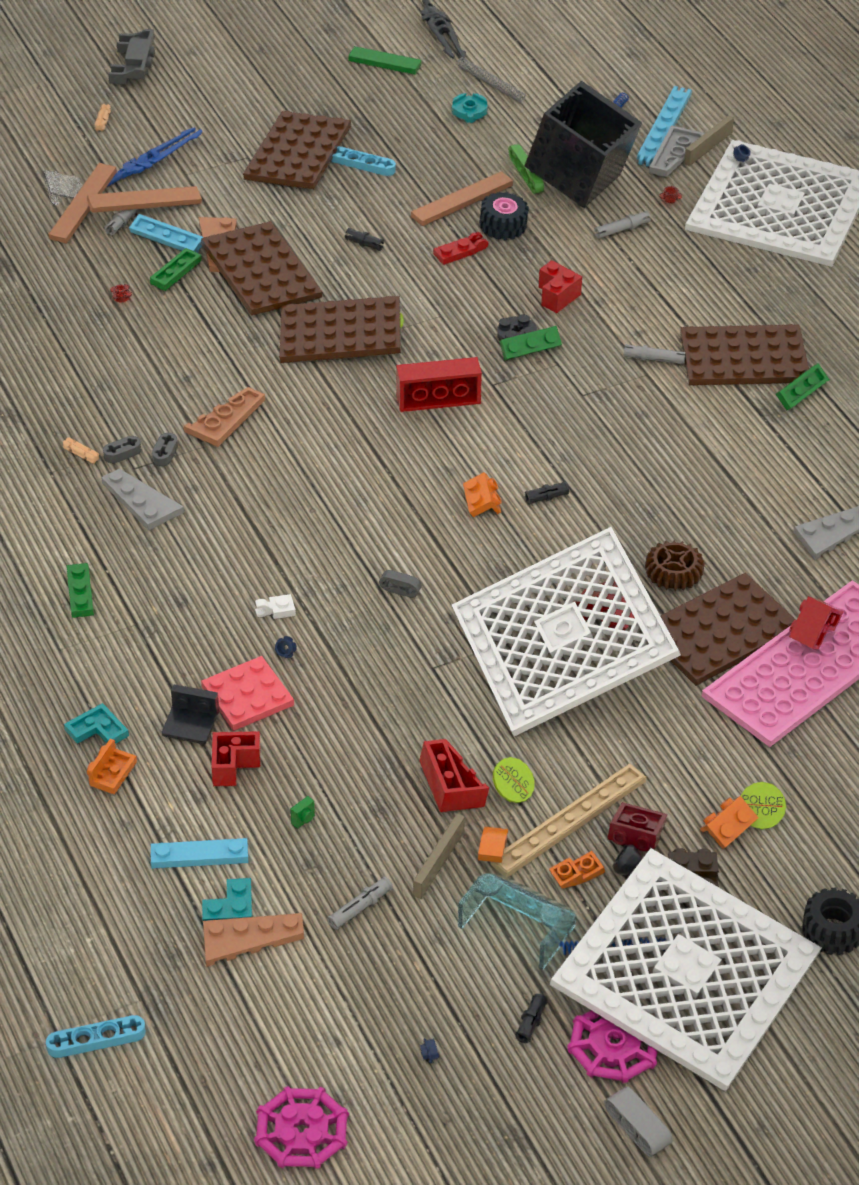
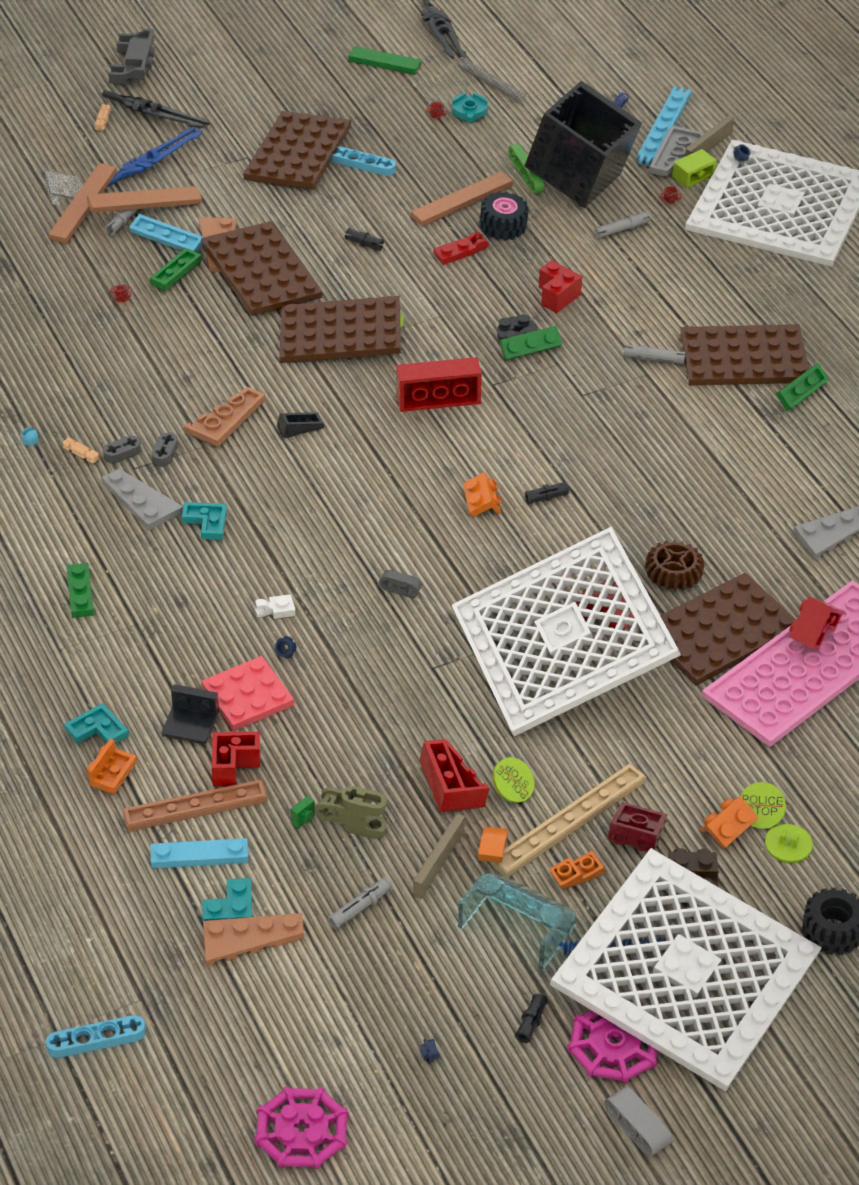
black cone [612,845,642,876] -> none
none -> medium azure hinge [21,427,39,446]
none -> black sword [102,90,210,128]
none -> nougat tile [122,779,267,832]
none -> teal plate [182,502,227,540]
none -> black slope [277,412,325,437]
none -> olive piece [315,786,387,839]
none -> clear red plate [426,101,447,118]
none -> lime brick [672,149,717,188]
none -> lime piece [765,824,813,863]

